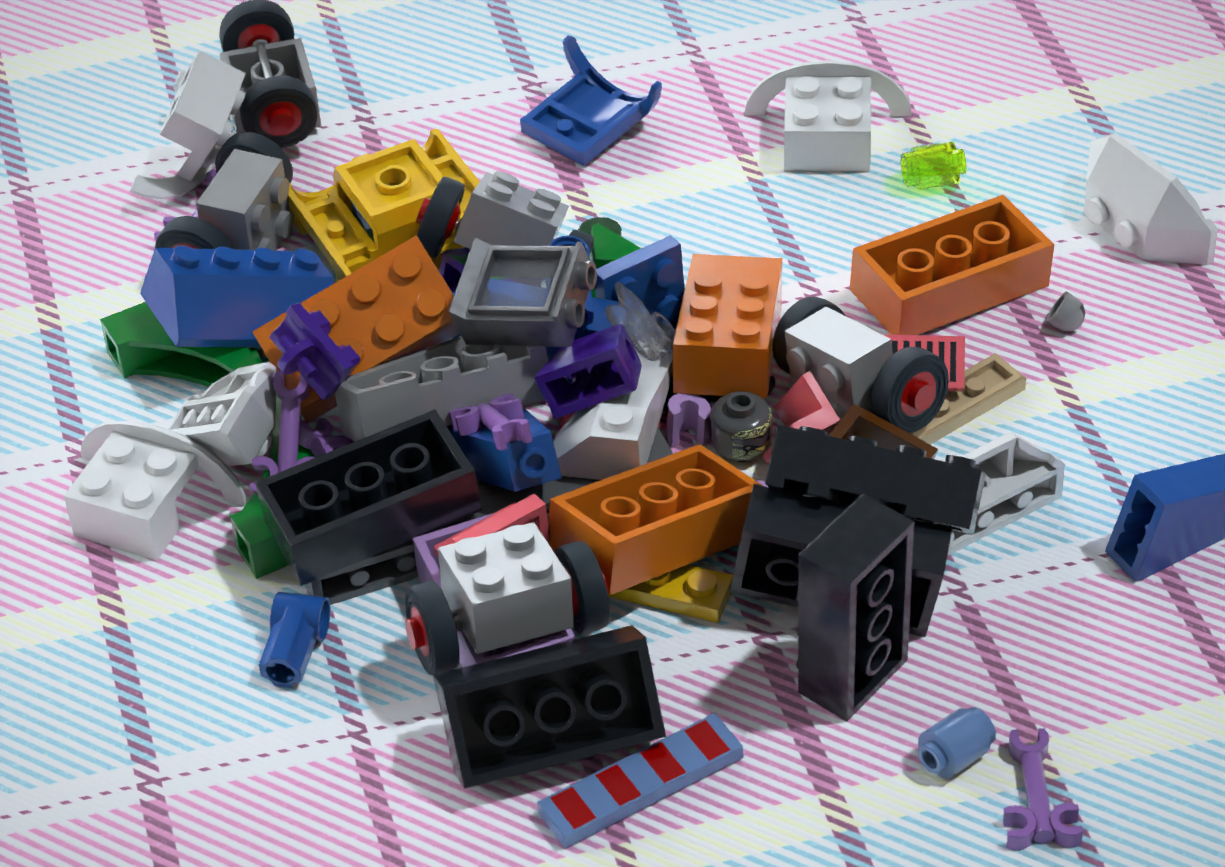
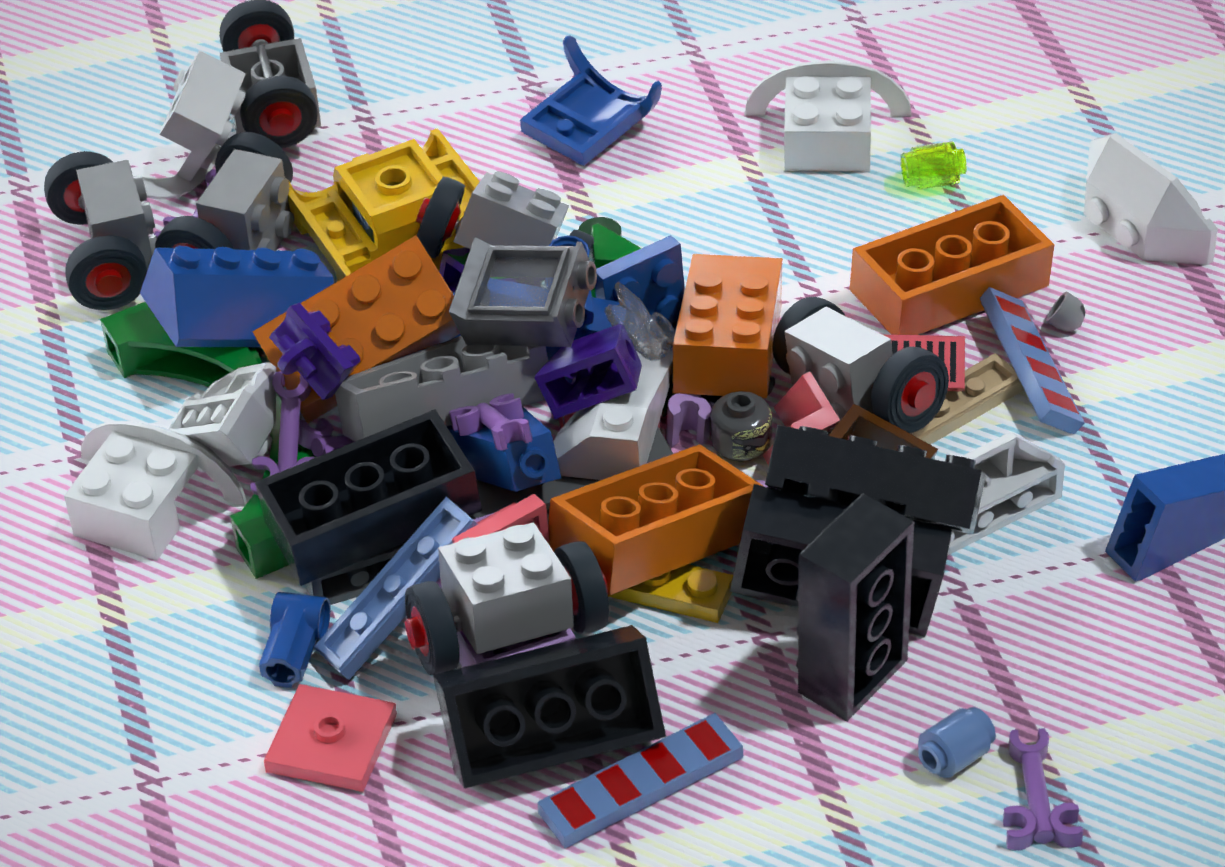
none -> brick [44,151,157,310]
none -> coral plate [264,684,397,792]
none -> medium blue tile [314,497,478,680]
none -> medium blue tile [980,287,1085,434]

